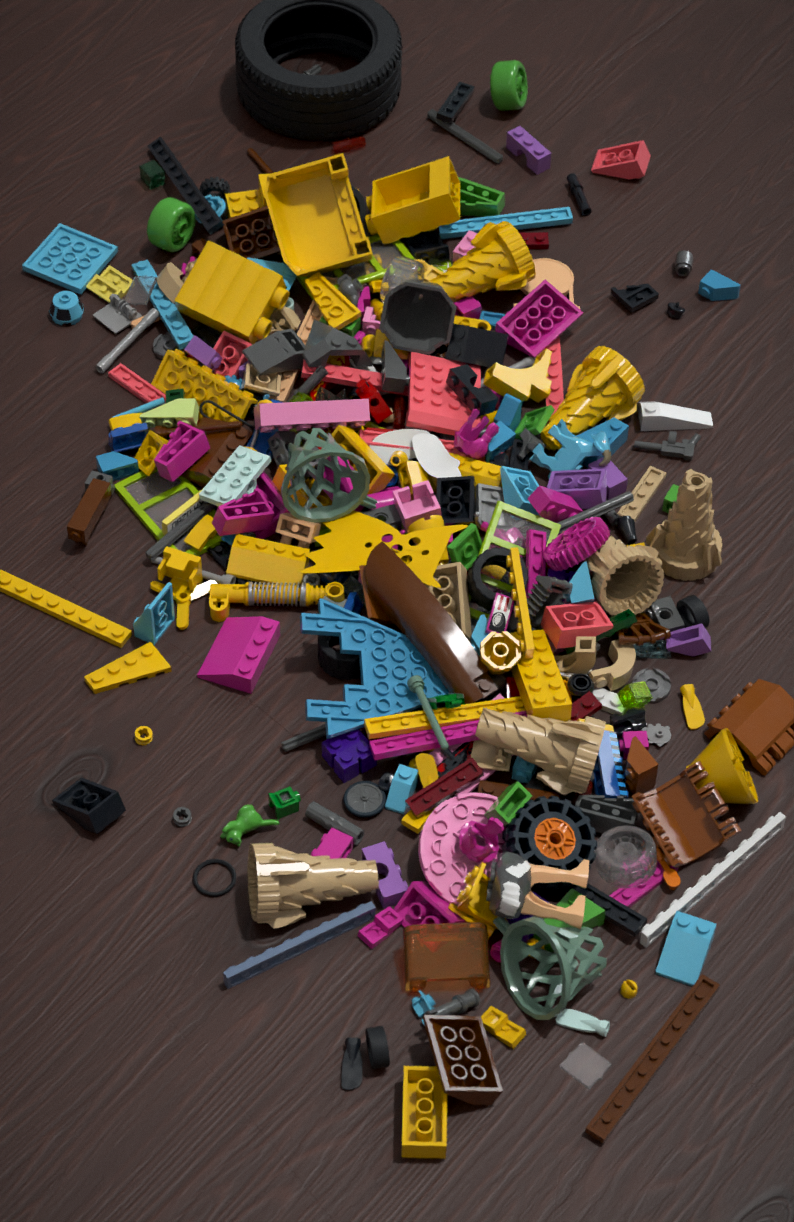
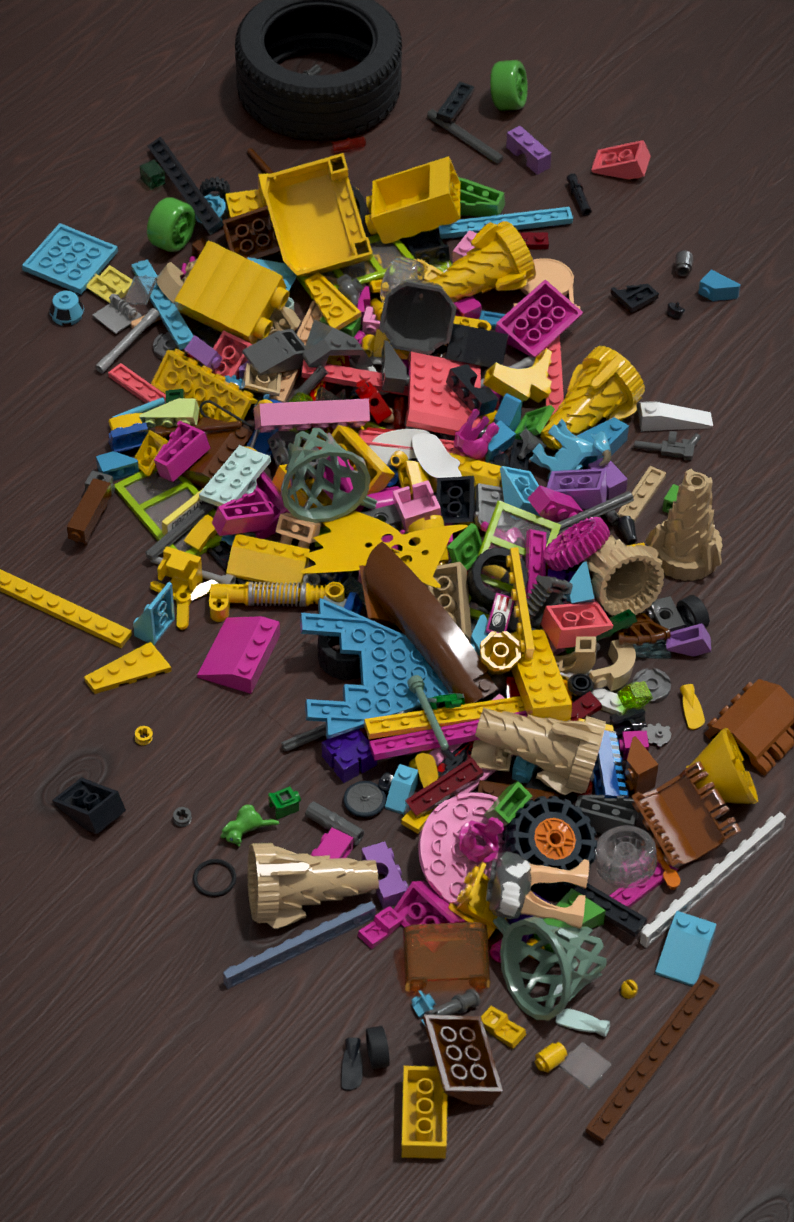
none -> yellow brick [535,1042,568,1072]

